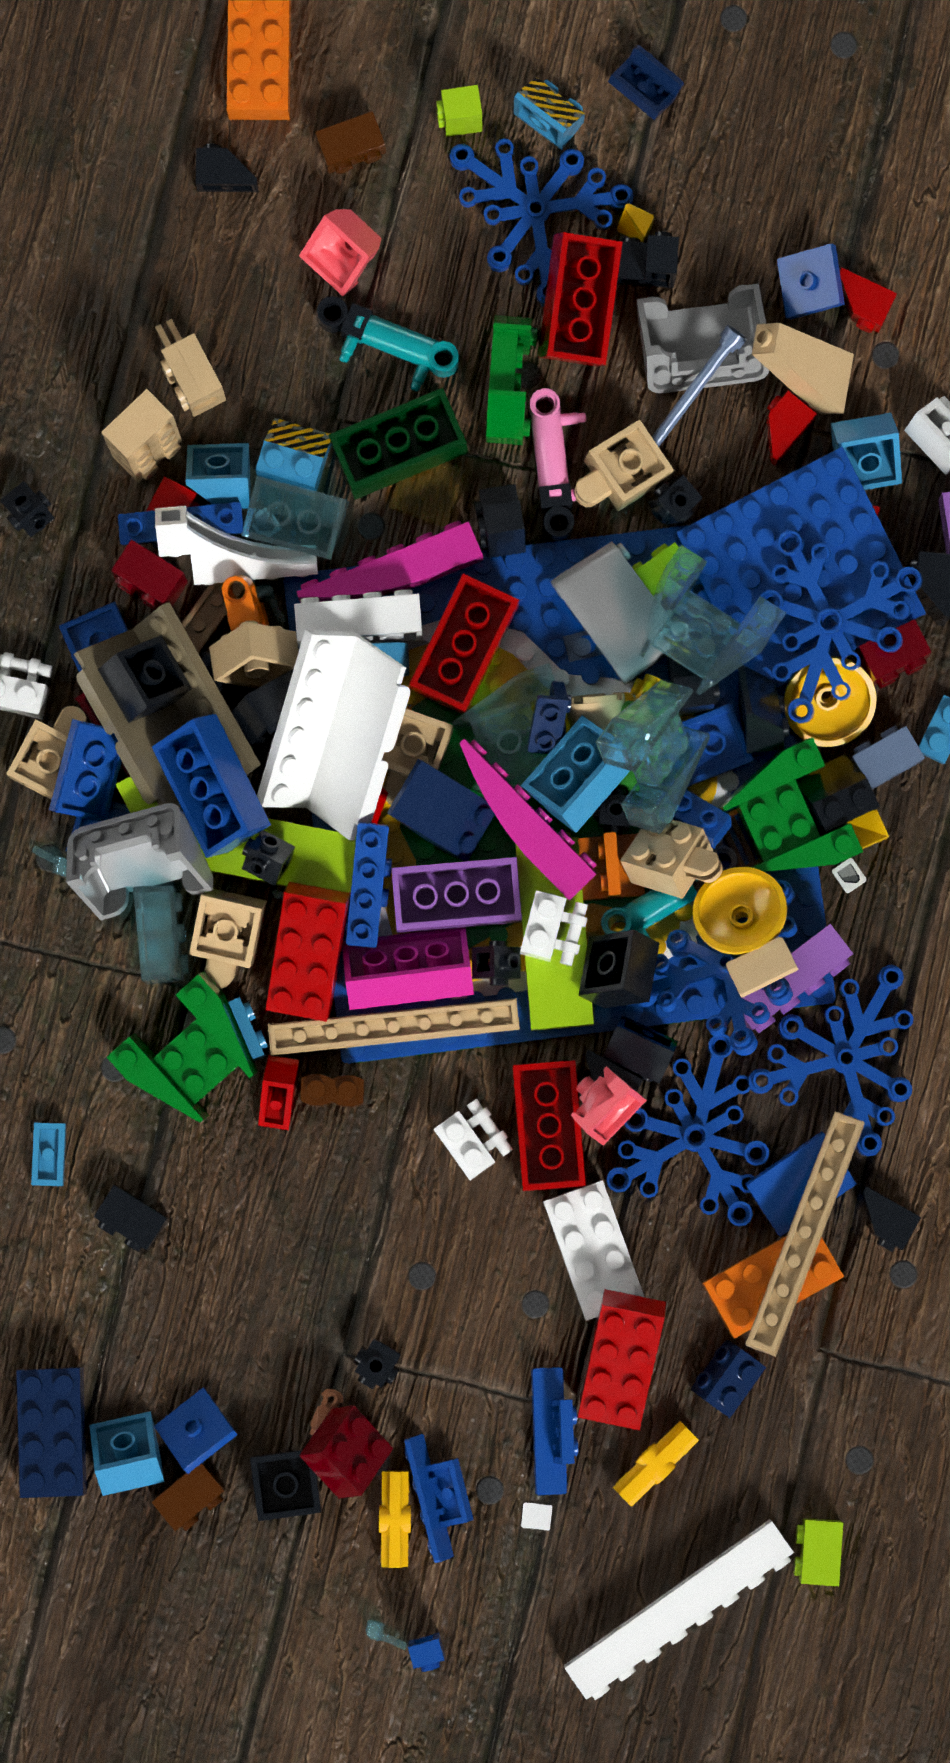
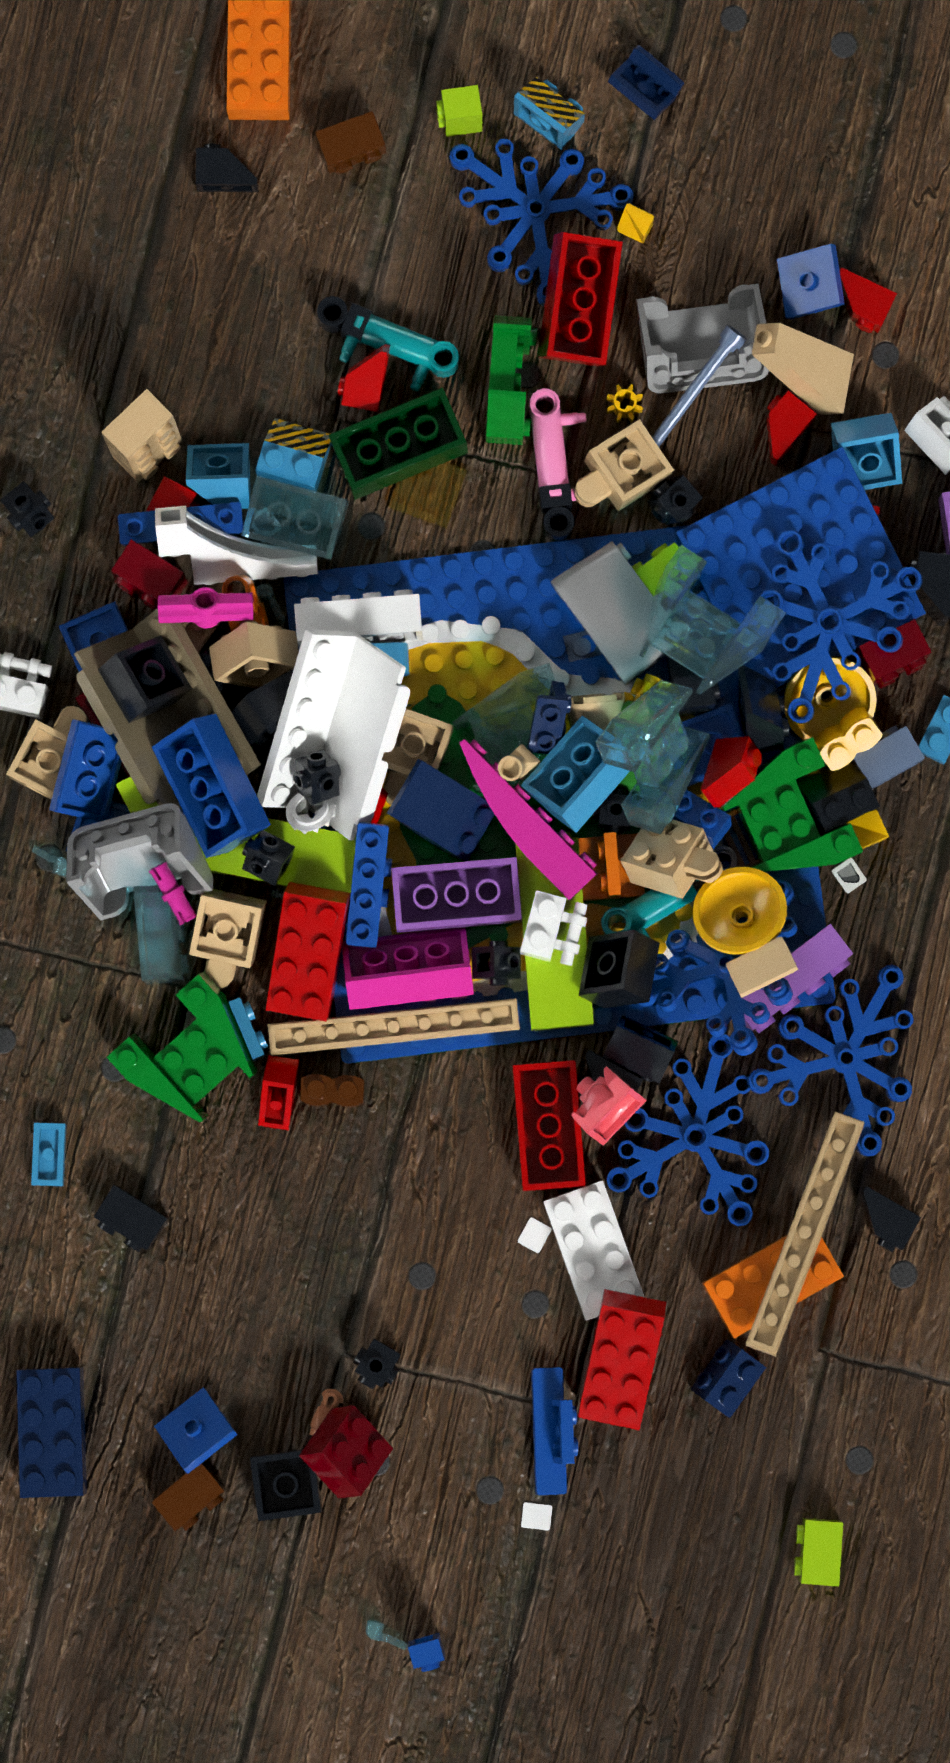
dark azure slope [89,1411,164,1496] -> none
tan brick [155,319,226,417] -> none
dark pink slope [296,521,483,603] -> none
coral brick [299,209,382,297] -> none
yellow piece [379,1470,411,1568] -> none
blue bracket [404,1434,474,1563] -> none
red brick [409,573,519,716] -> none
white brick [433,1099,513,1181] -> none
black brick [474,484,526,558] -> none
white brick [564,1519,794,1700] -> none
yellow piece [613,1421,699,1507] -> none
black brick [617,231,679,288] -> none
blue tile [745,1131,857,1237] -> none
none -> dark pink pin [149,861,197,925]
none -> dark pink piece [158,587,254,629]
none -> white gear [286,793,336,834]
none -> black brick [294,750,341,805]
none -> red slope [338,344,391,412]
none -> tan leg [498,744,540,781]
none -> white sticker [518,1217,552,1253]
none -> yellow gear [607,384,643,423]
none -> red slope [701,736,762,808]
none -> yellow brick [814,706,883,771]

